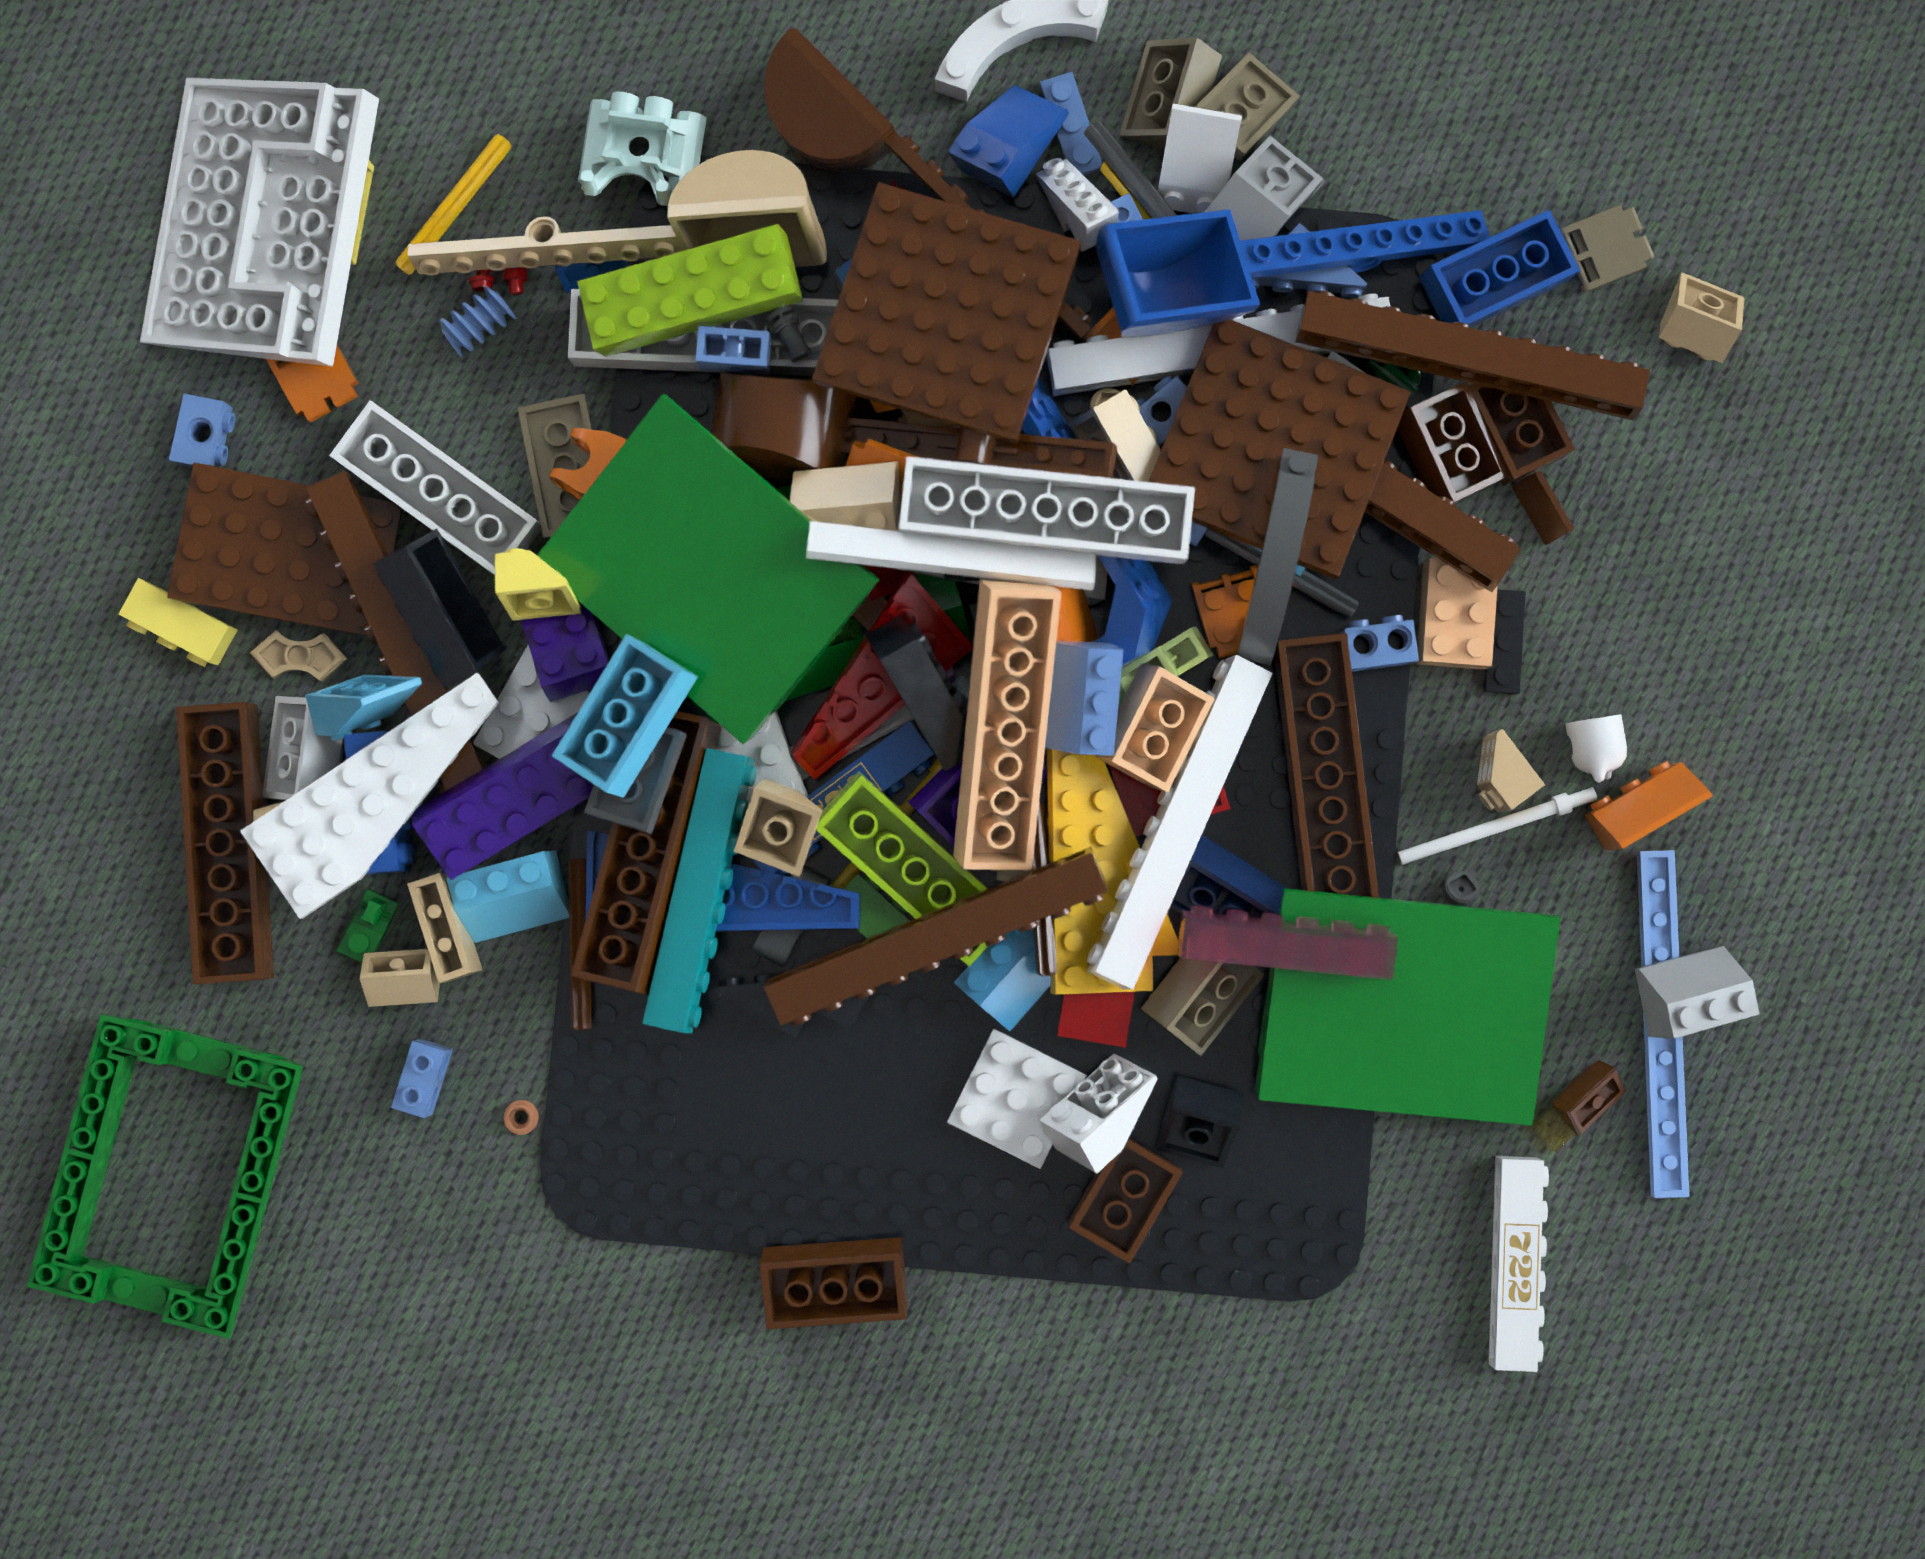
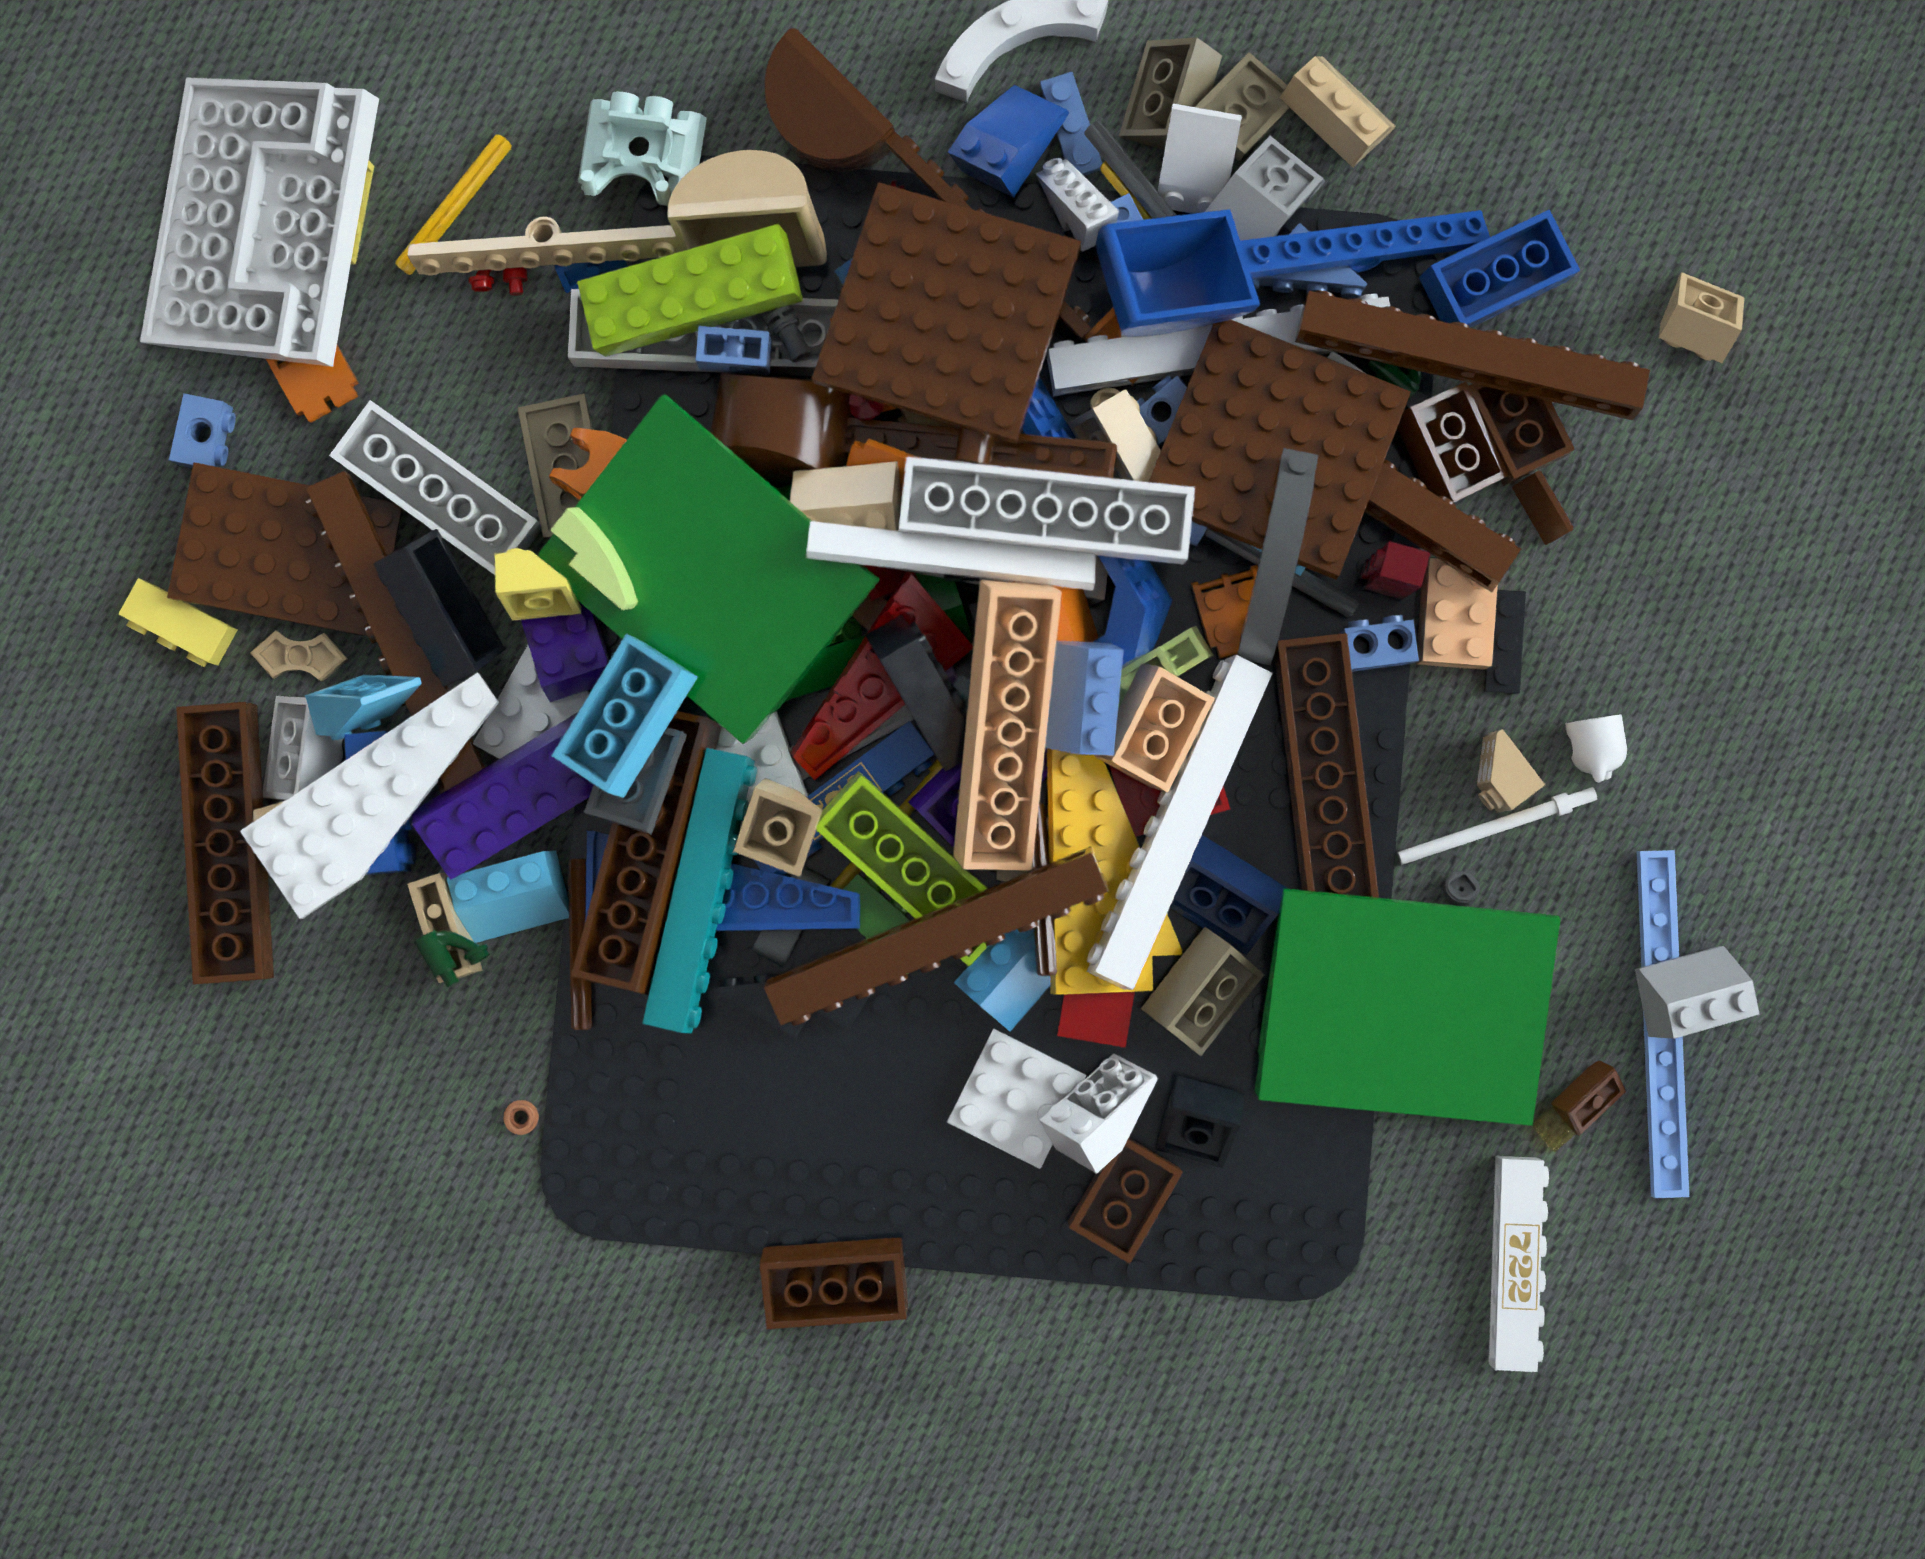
green slope [26,1014,304,1339] -> none
green hinge [337,889,400,963] -> none
tan brick [359,949,440,1007] -> none
medium blue brick [391,1039,453,1118] -> none
medium blue piece [439,286,517,358] -> none
clear pink brick [1177,906,1398,980] -> none
dark tan plate [1560,205,1655,294] -> none
orange slope [1585,760,1713,850] -> none
none -> dark green plant [414,930,490,988]
none -> yellowish green slope [550,508,638,610]
none -> dark red plate [849,395,884,421]
none -> tan slope [1280,56,1396,168]
none -> dark red brick [1360,541,1430,600]

